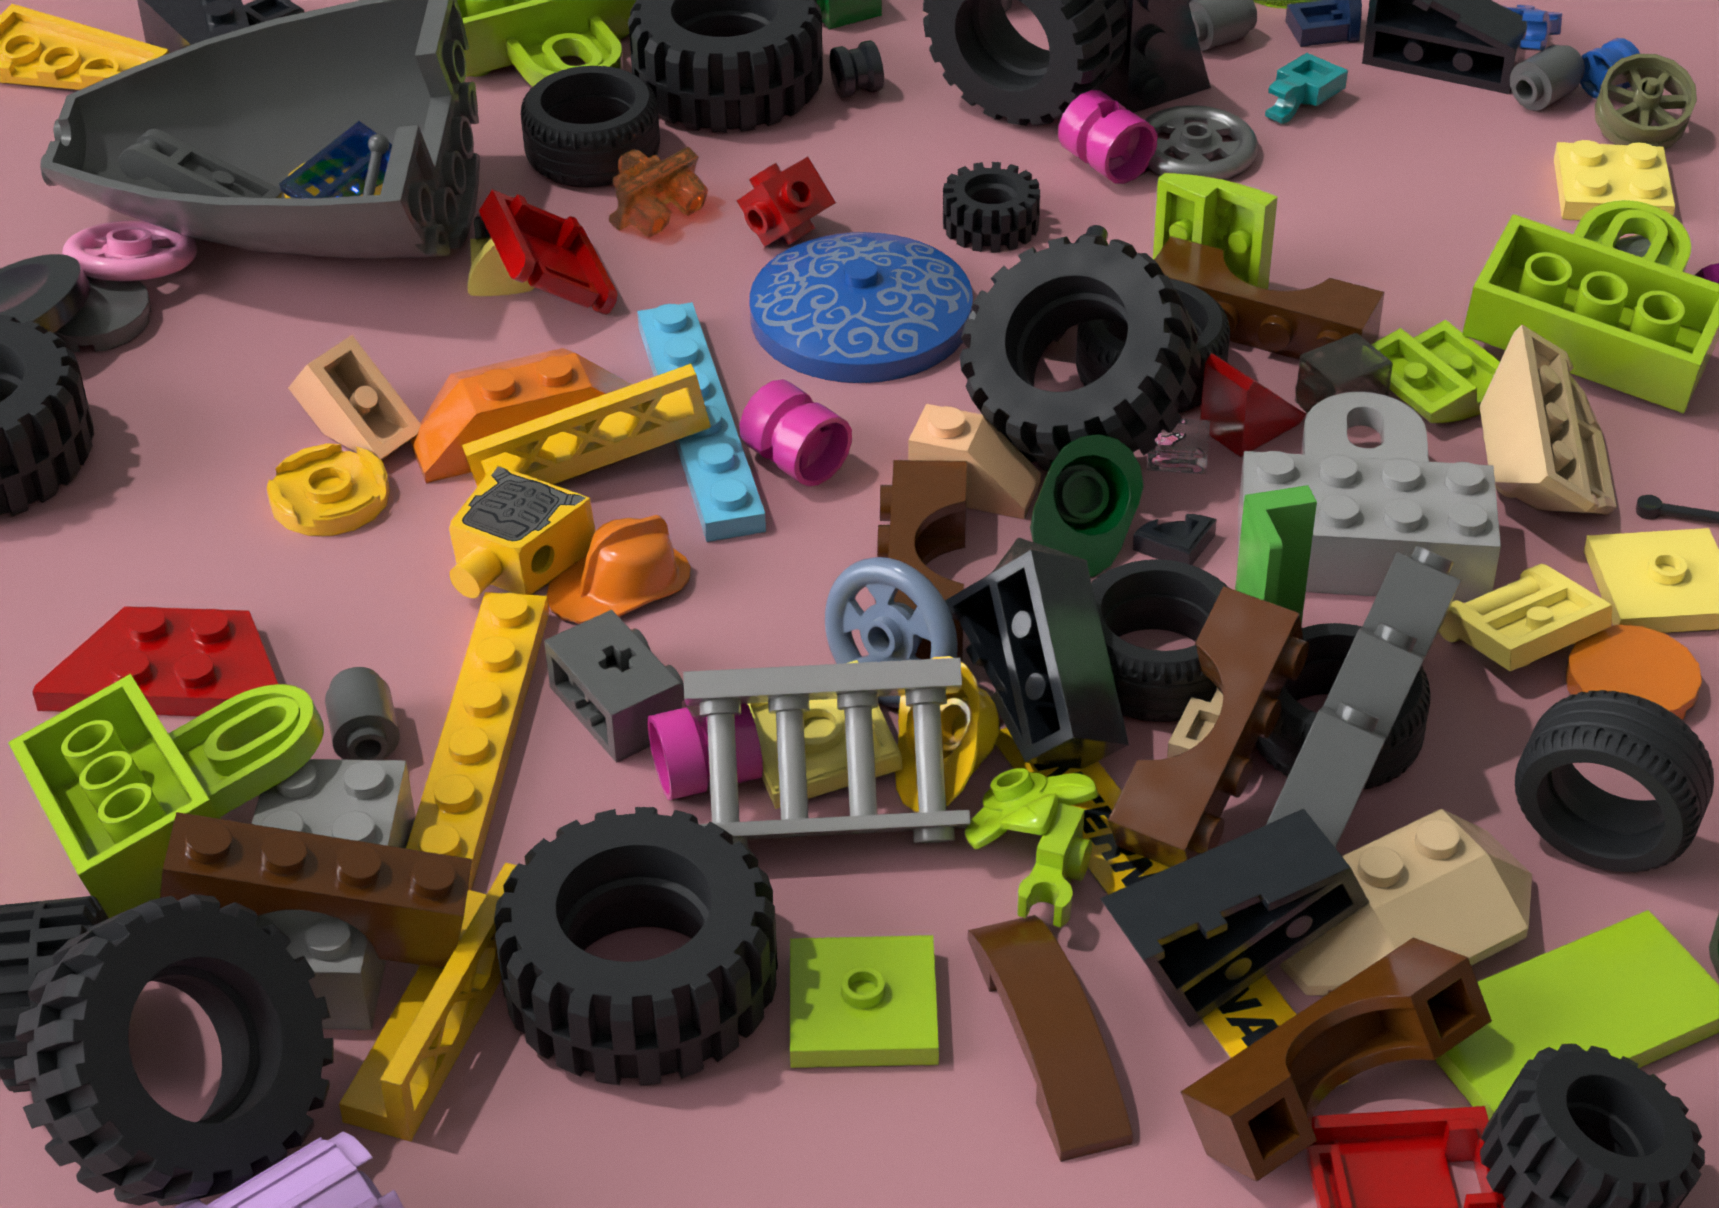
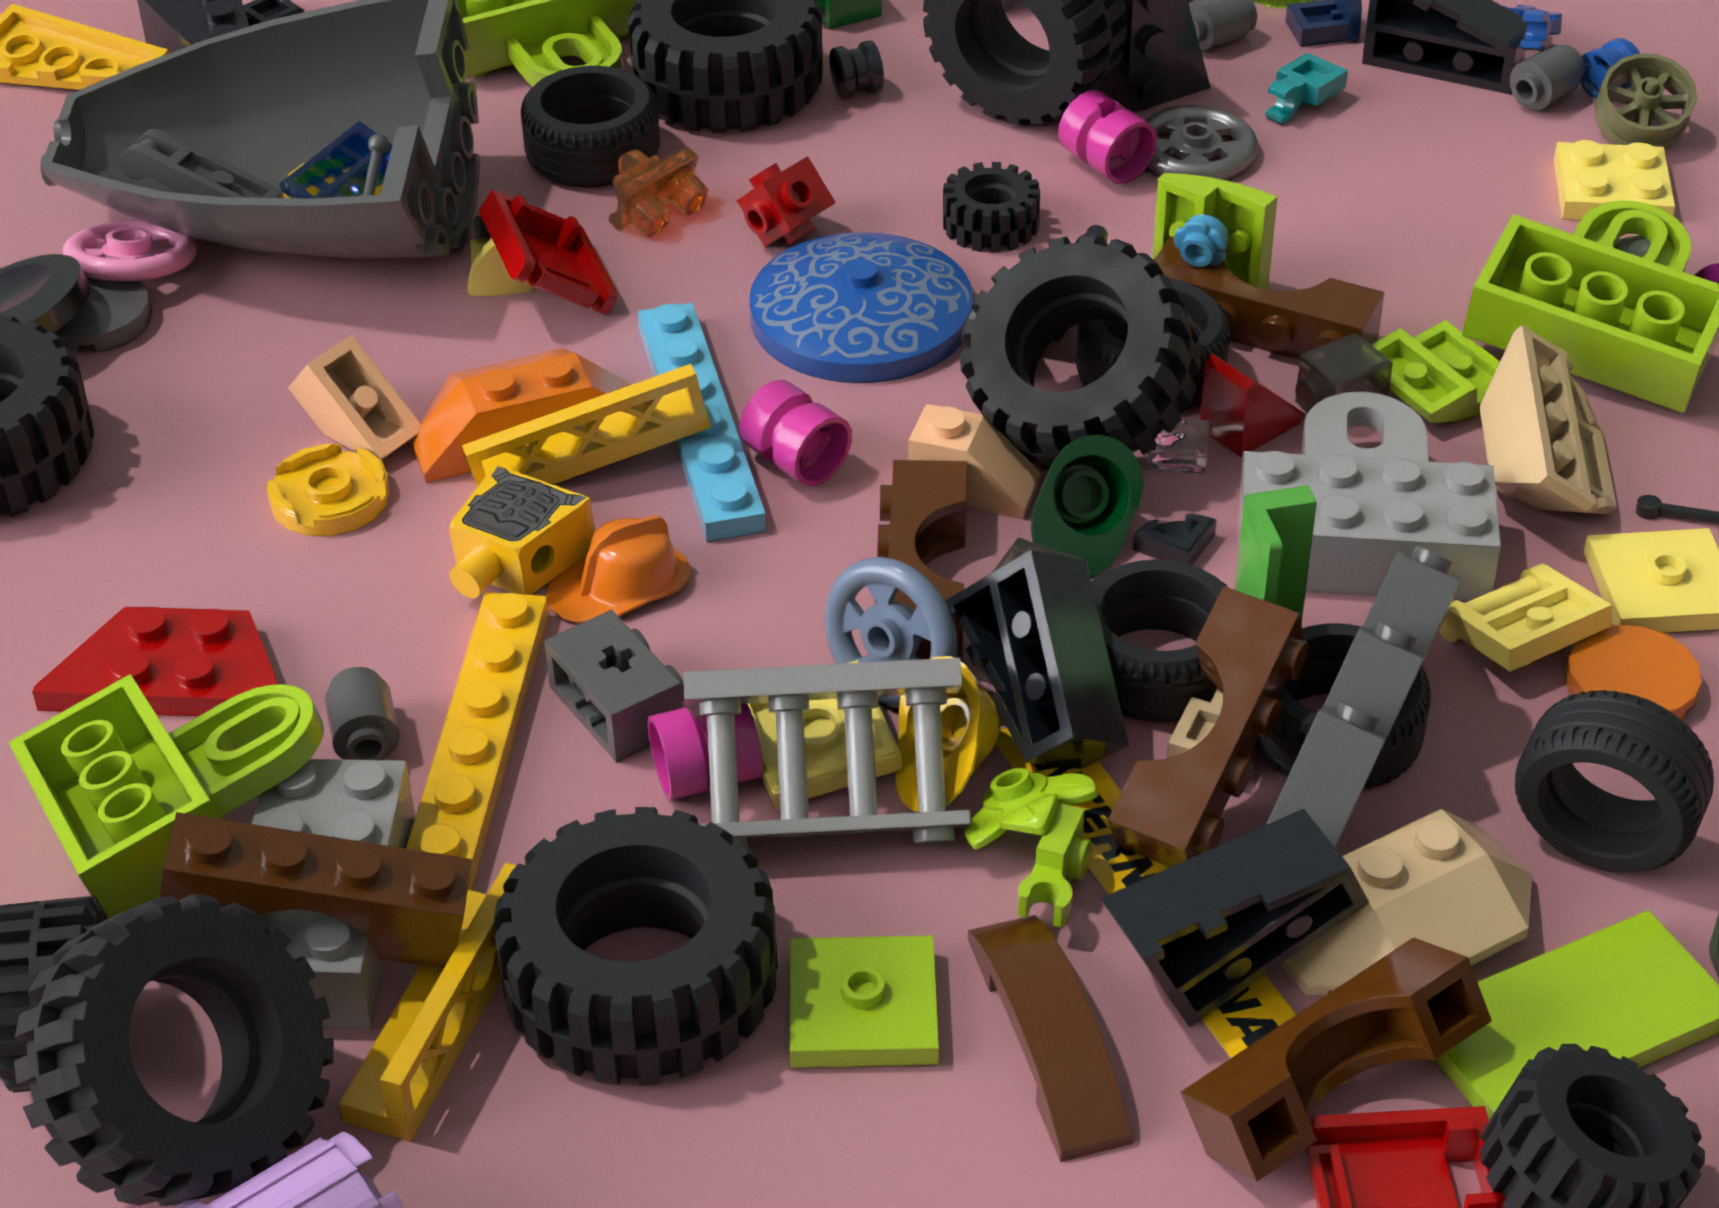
none -> dark azure plate [1174,214,1229,267]

